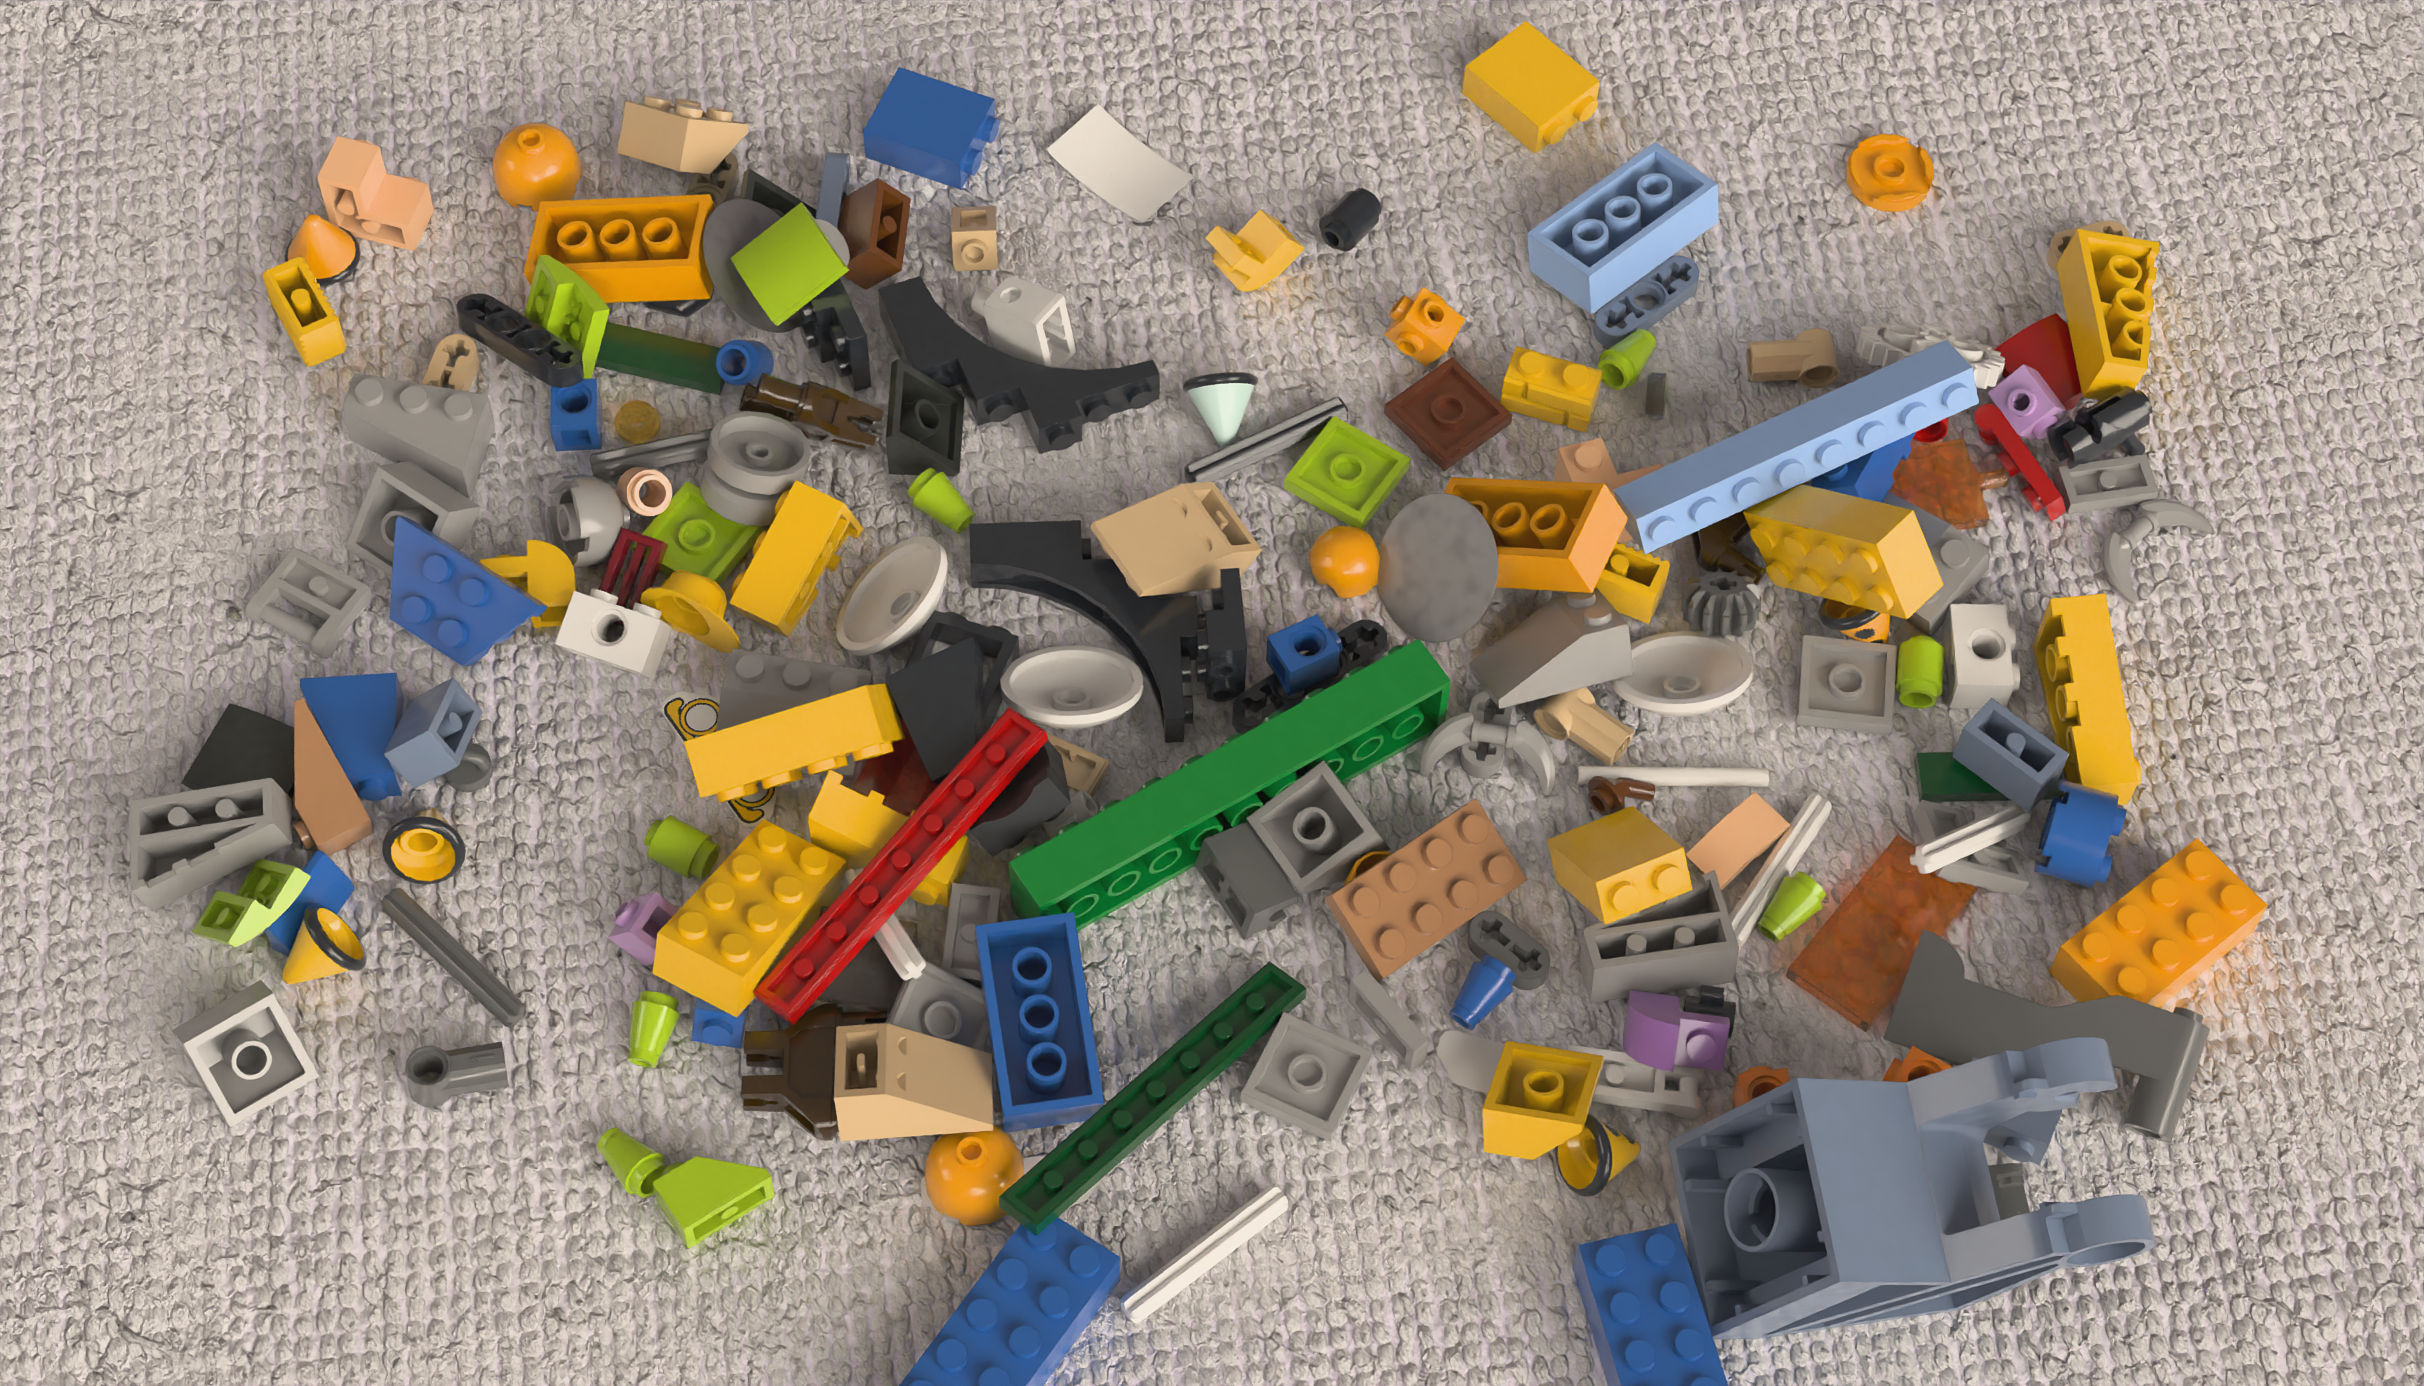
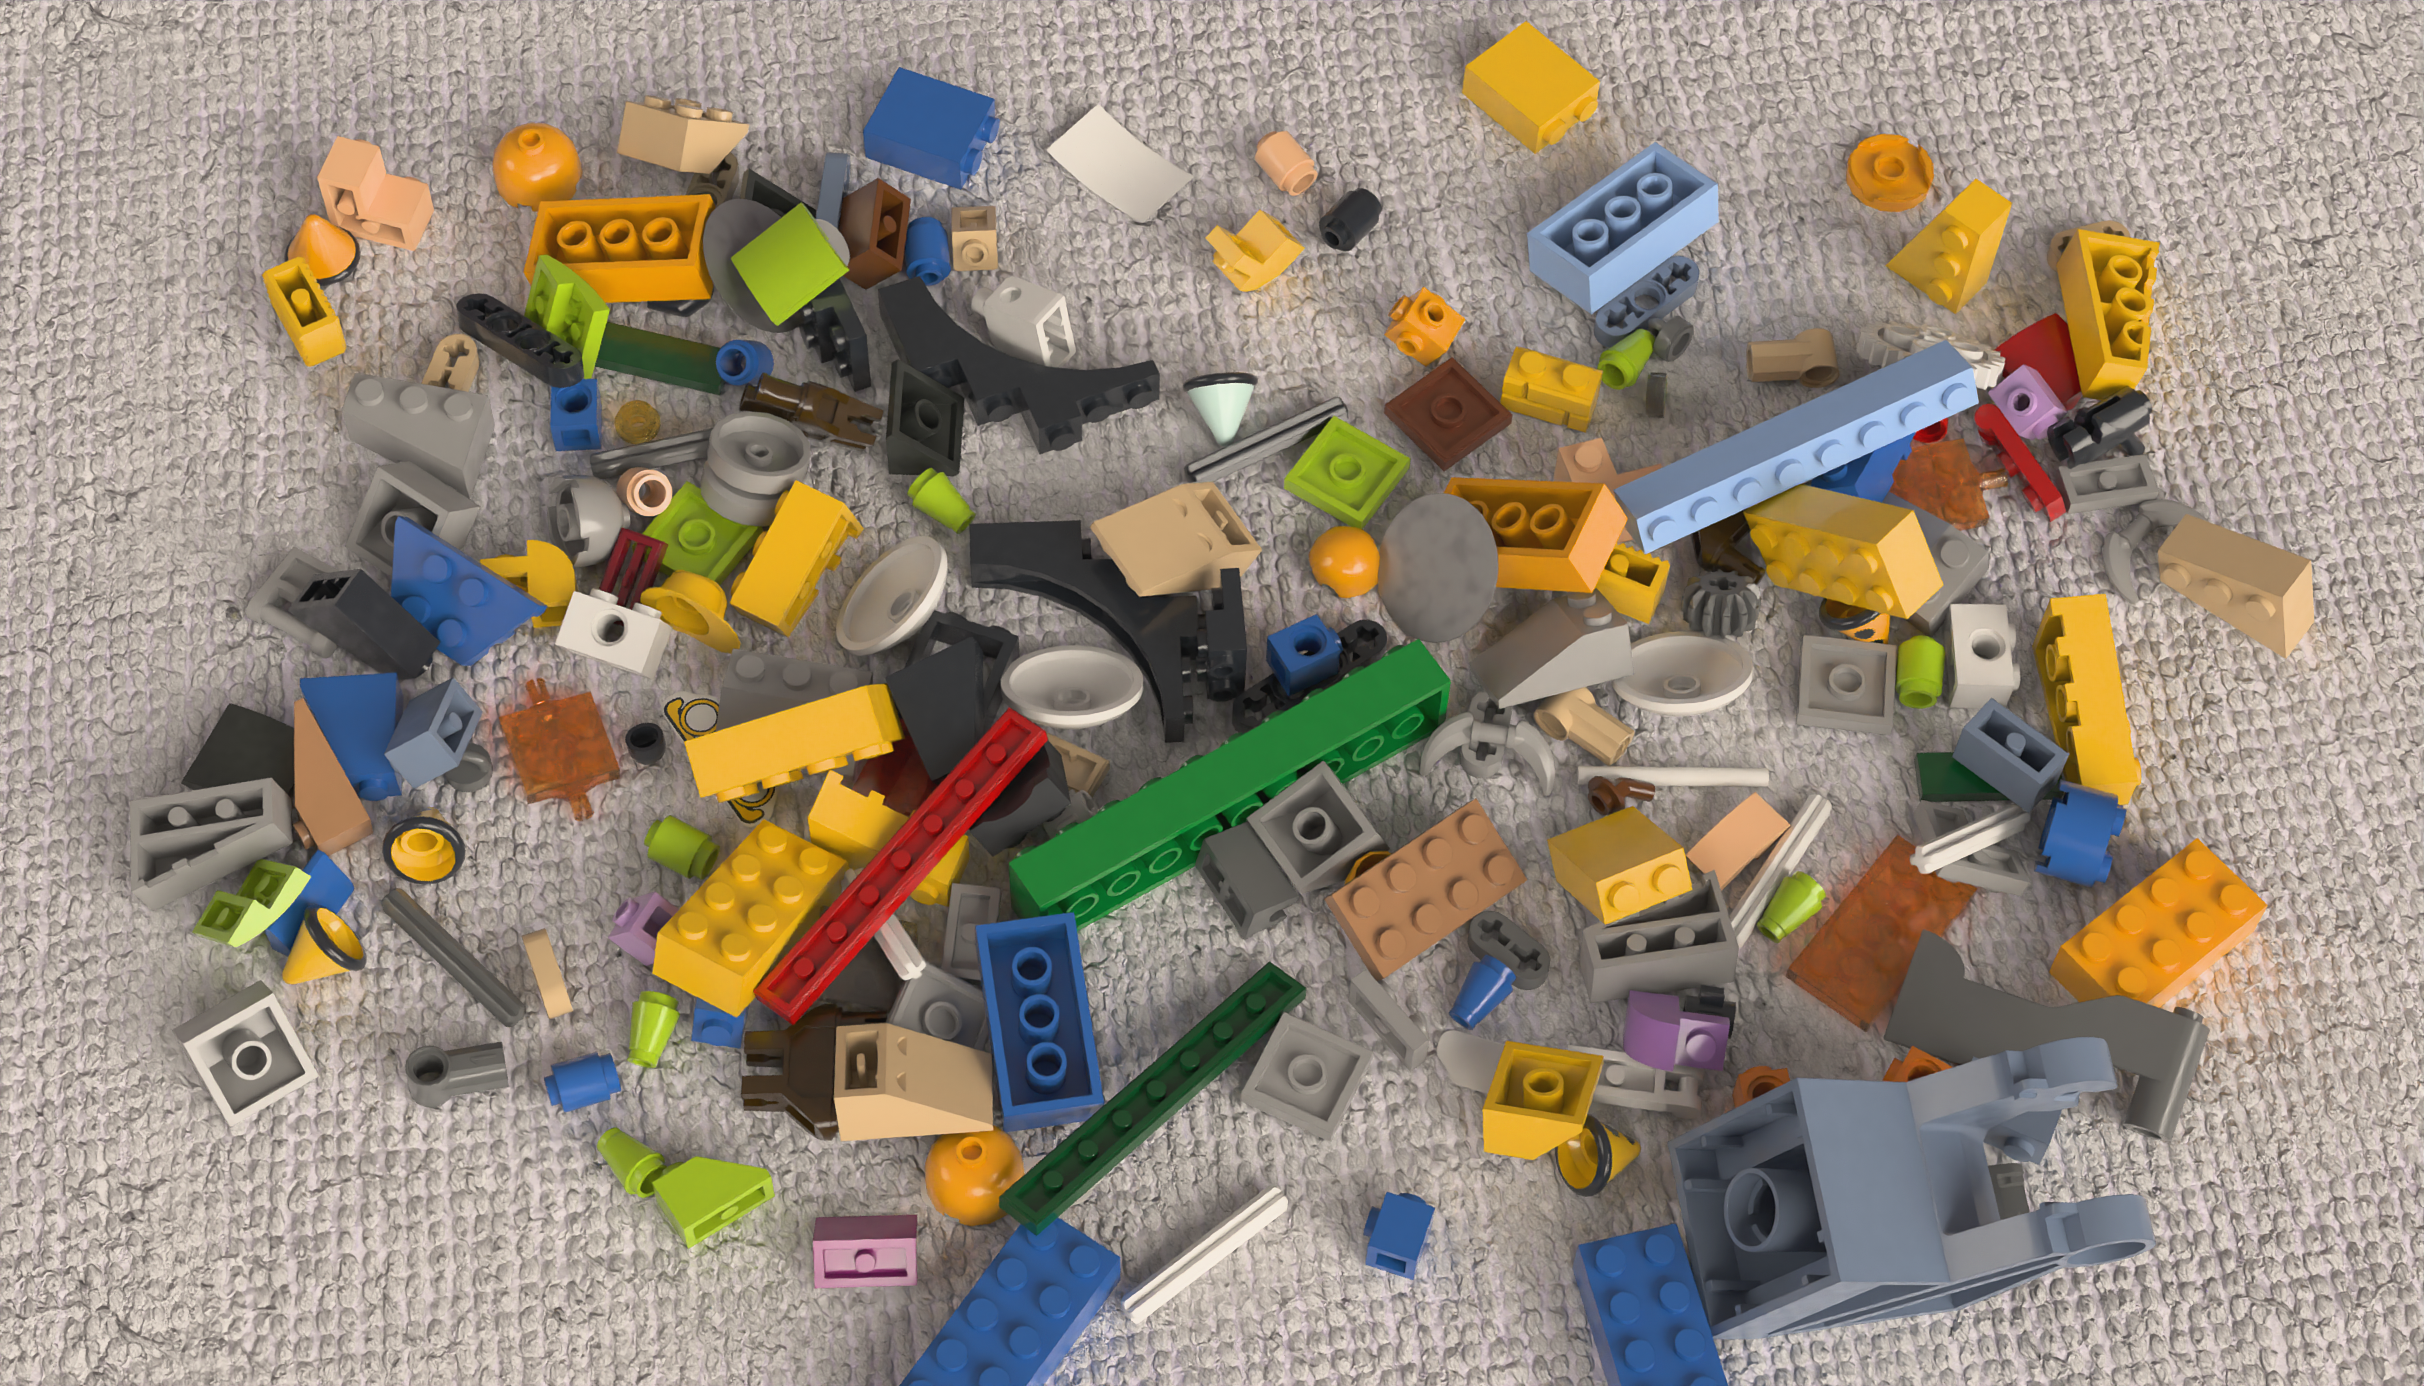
none -> black slope [288,569,440,680]
none -> clear orange plate [499,678,620,821]
none -> tan beam [521,928,573,1019]
none -> blue brick [543,1052,621,1113]
none -> black hinge [625,723,666,765]
none -> panel [813,1214,918,1289]
none -> blue brick [904,217,951,286]
none -> light nougat brick [1255,131,1317,196]
none -> blue brick [1363,1192,1435,1280]
none -> dark grey tile [1649,316,1694,362]
none -> yellow wedge [1885,178,2012,314]
none -> tan wedge [2157,514,2314,659]

